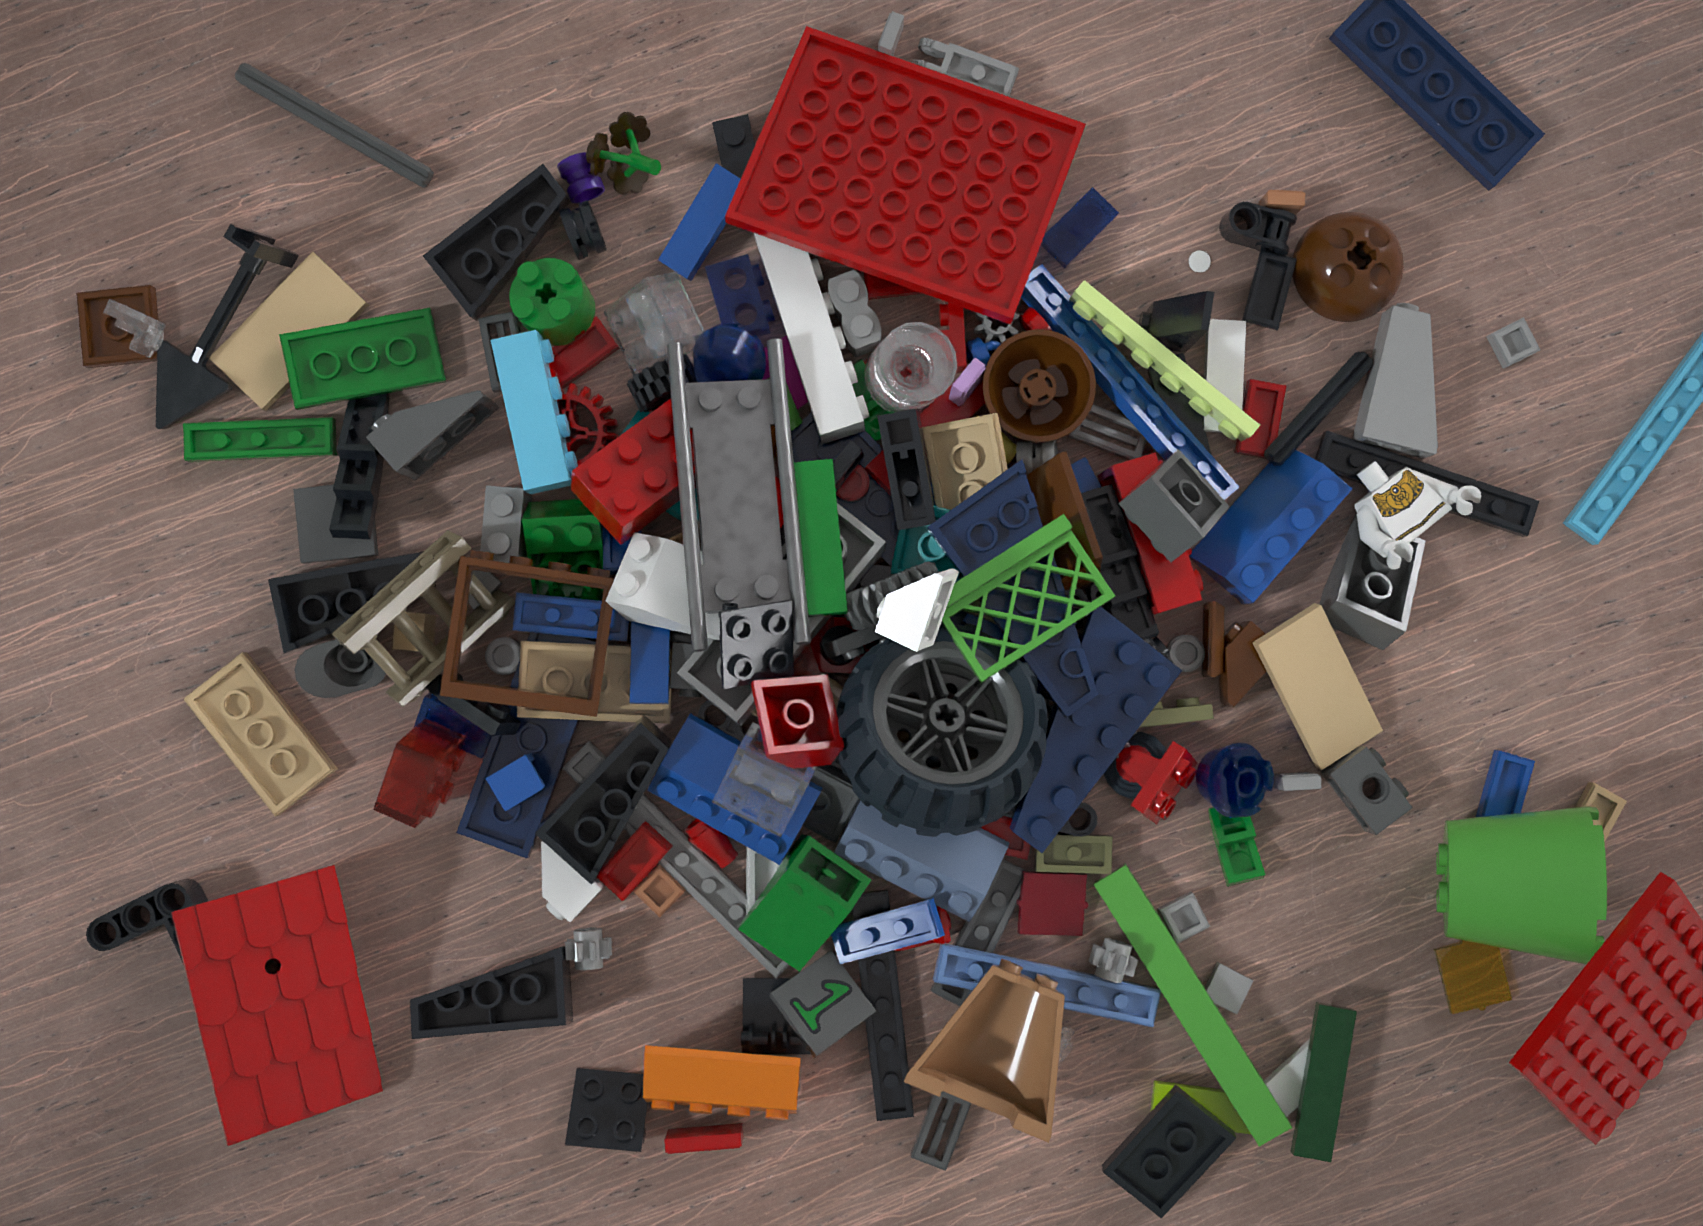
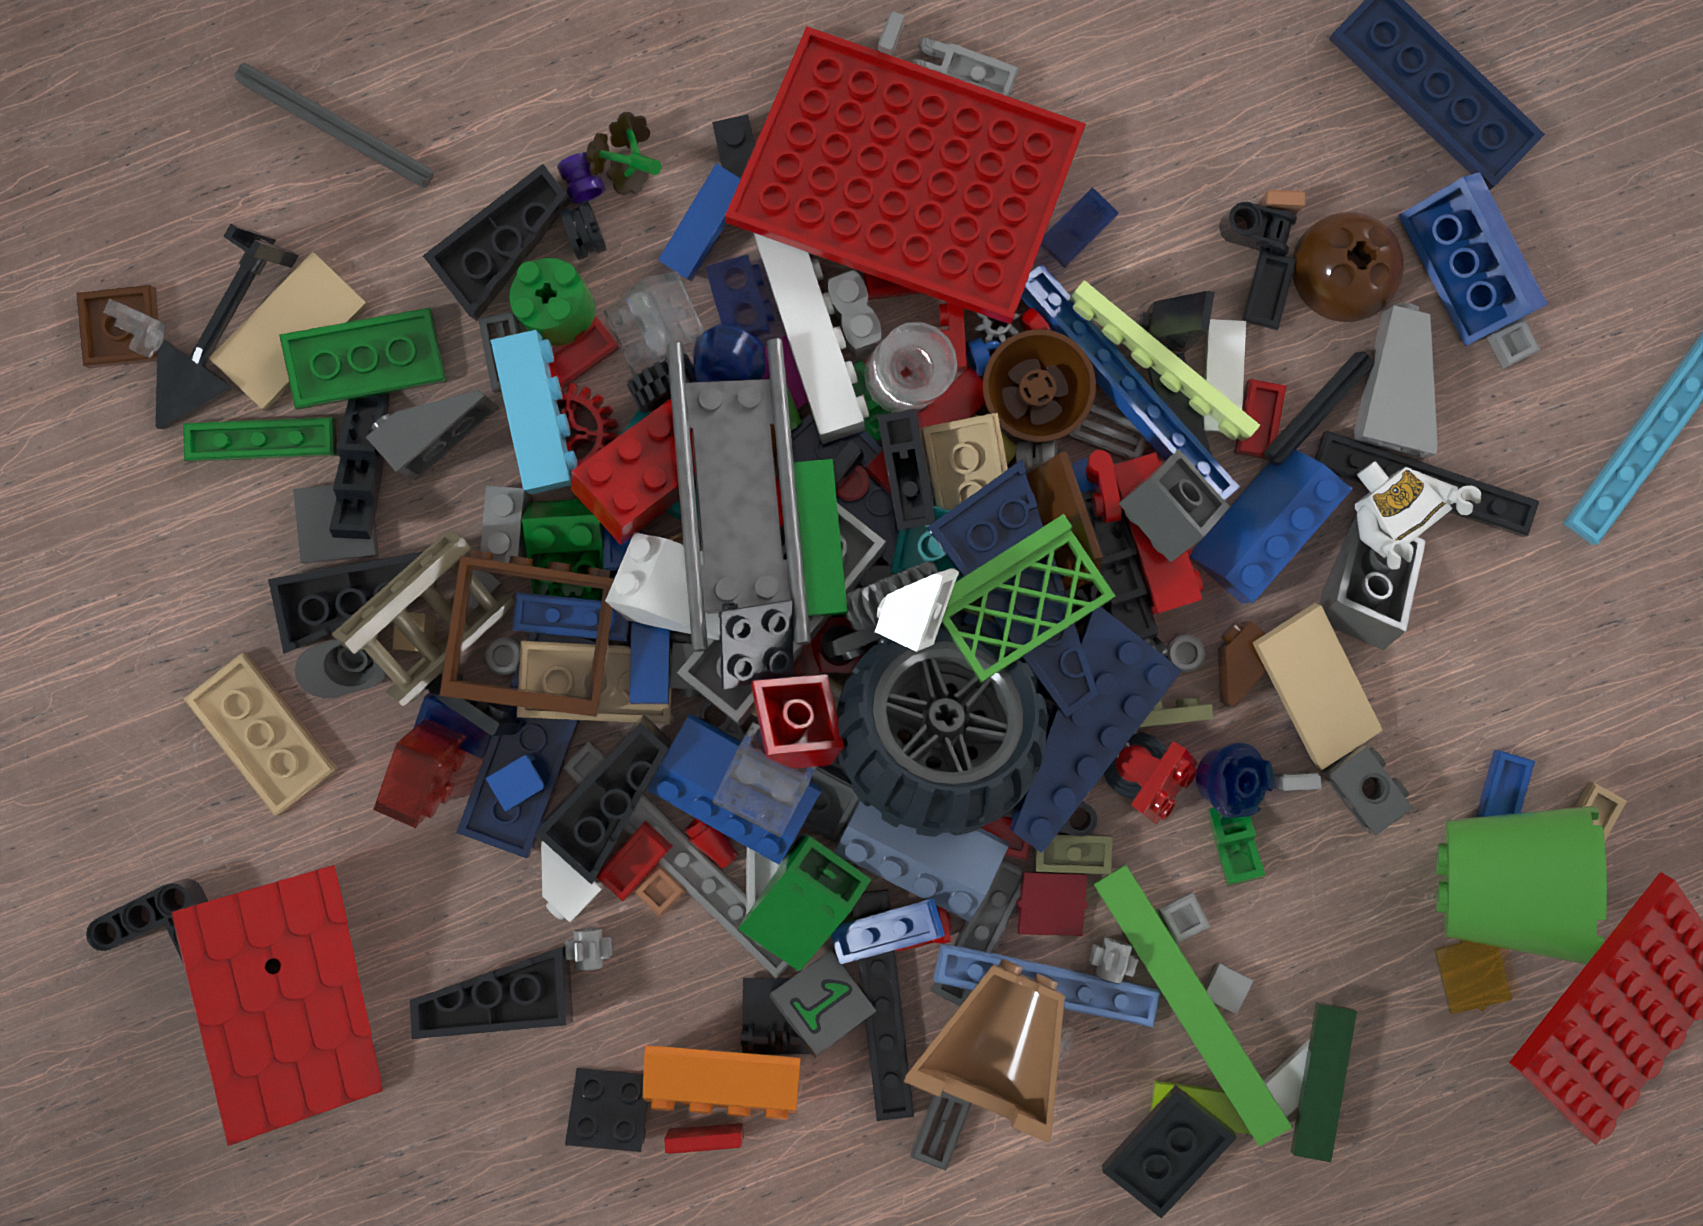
lavender tile [949,358,986,406] -> none
white sticker [1189,250,1211,272] -> none
reddish brown tile [1202,601,1225,677] -> none
none -> red plate [1085,450,1121,523]
none -> blue slope [1398,172,1548,346]

